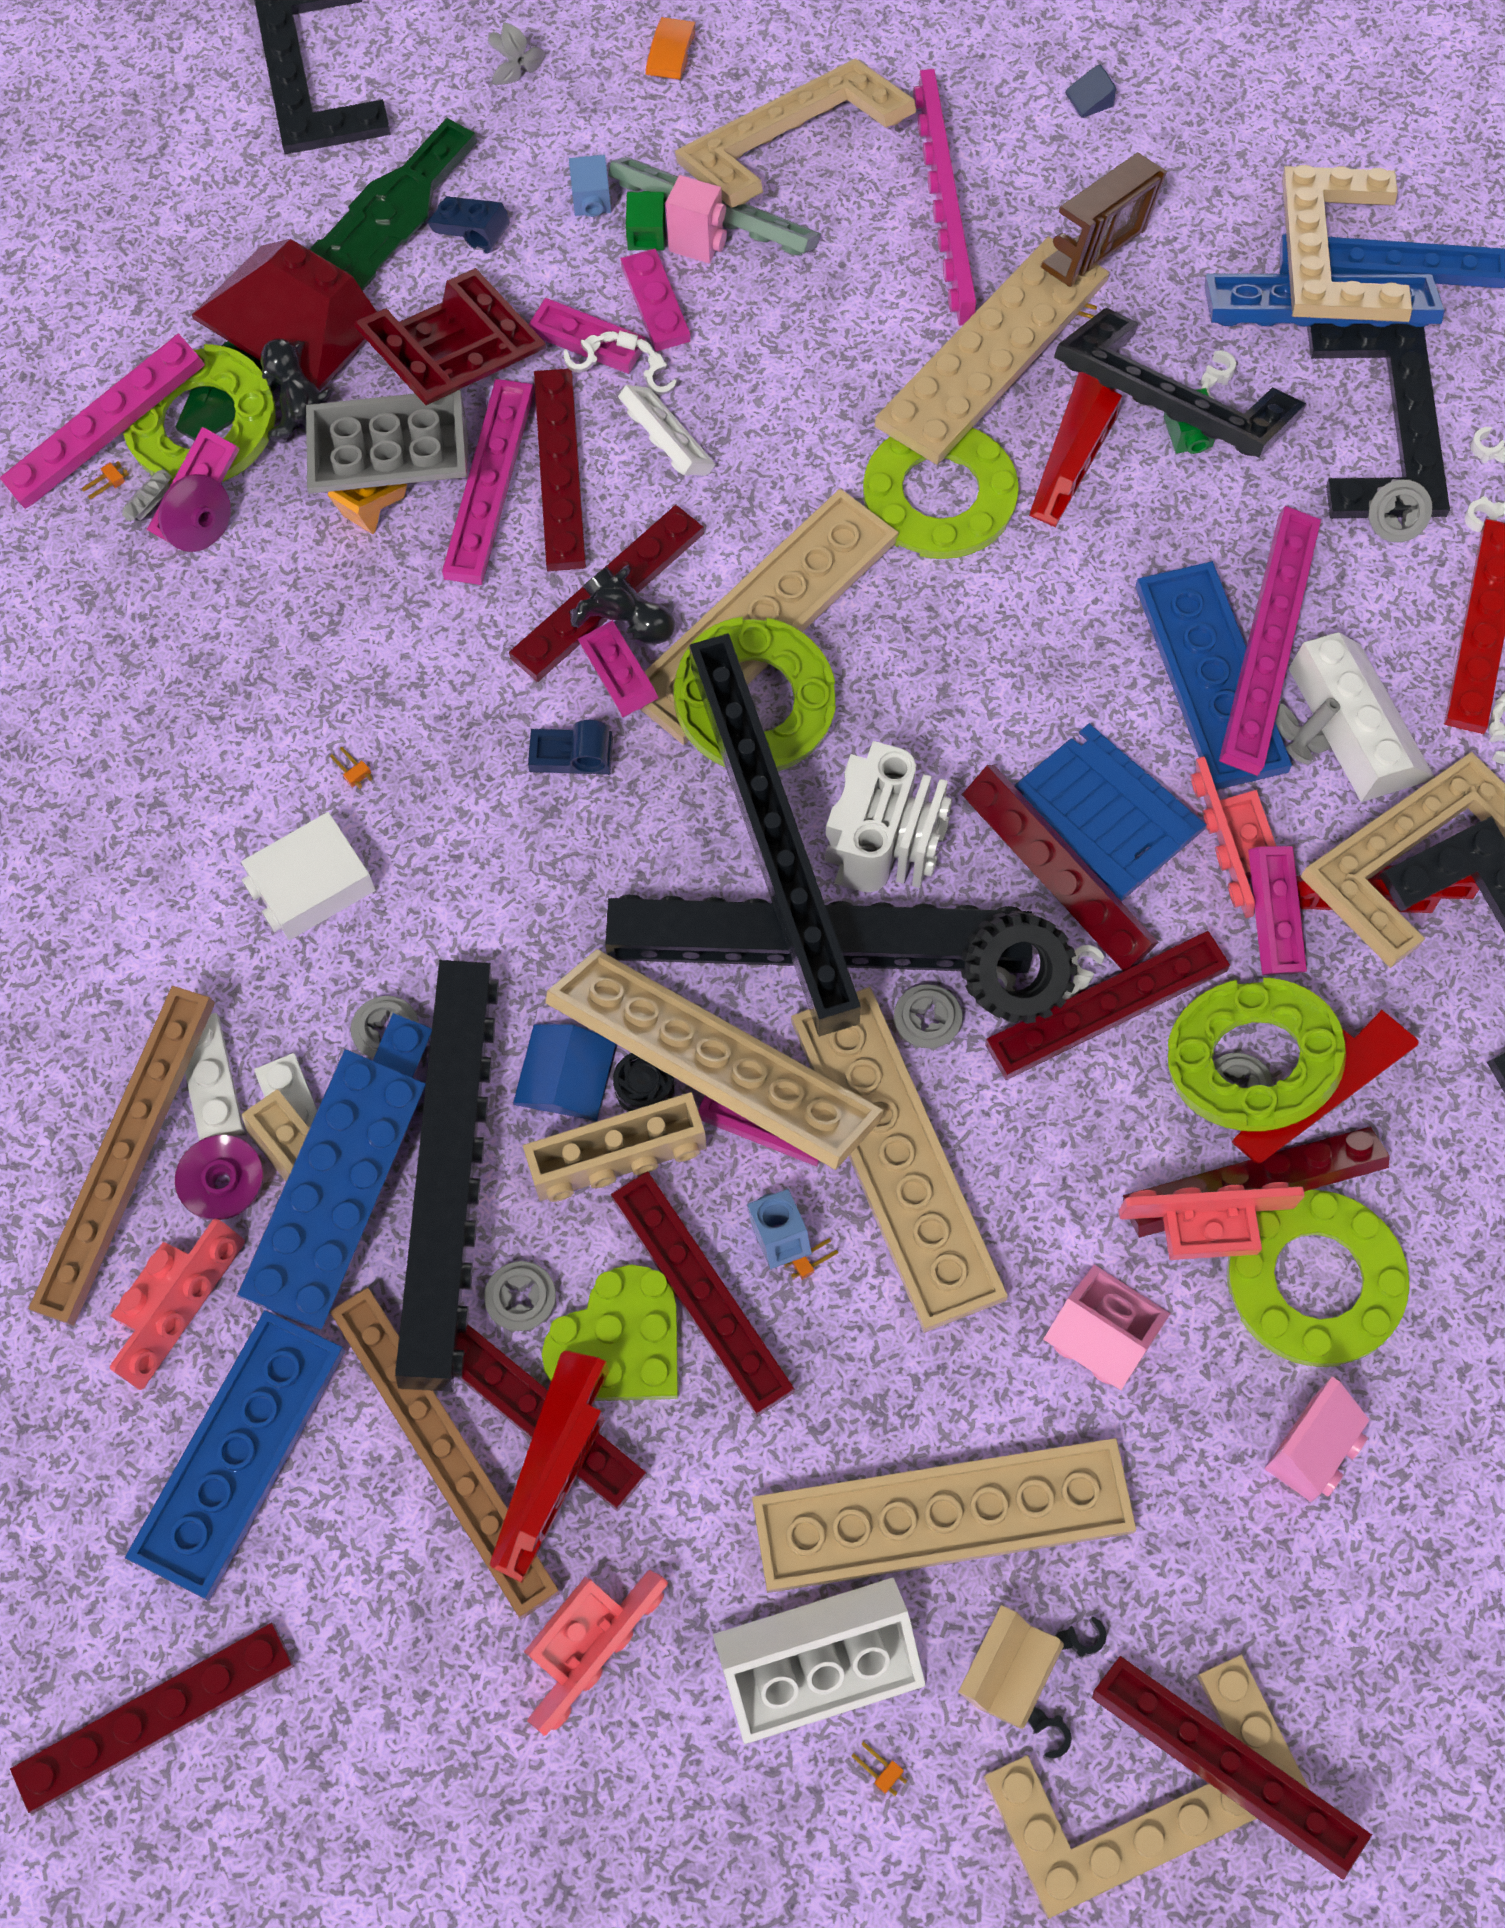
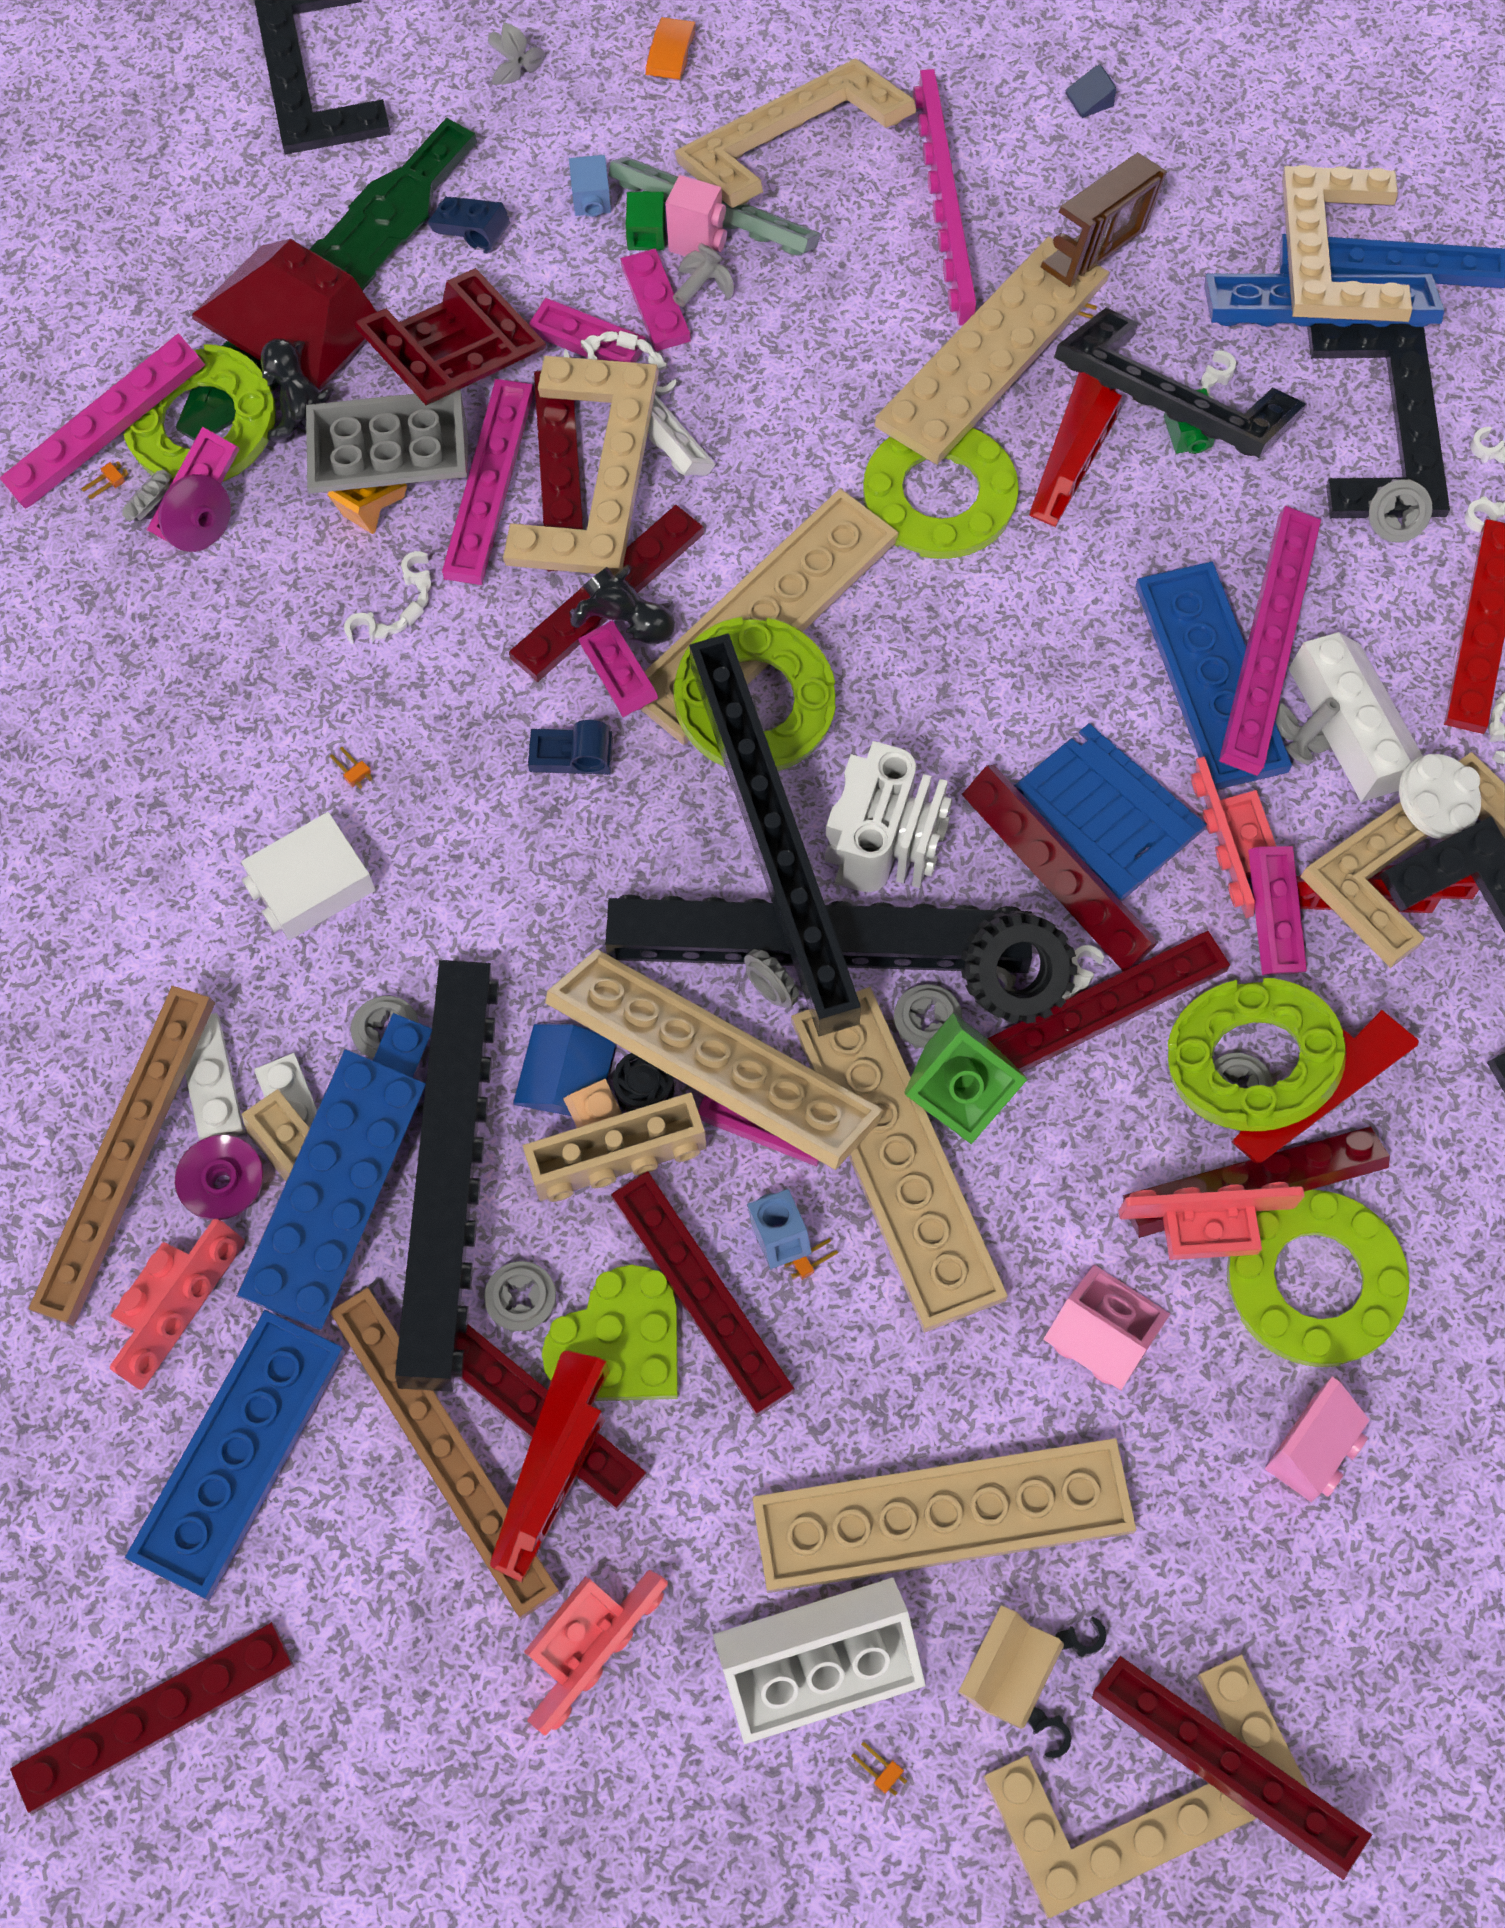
none -> white piece [344,551,432,644]
none -> tan plate [503,356,659,576]
none -> light nougat plate [563,1079,622,1128]
none -> light grey plant [673,243,734,307]
none -> light grey gear [744,949,799,1008]
none -> bright green slope [904,1013,1028,1144]
none -> white piece [1399,754,1481,840]

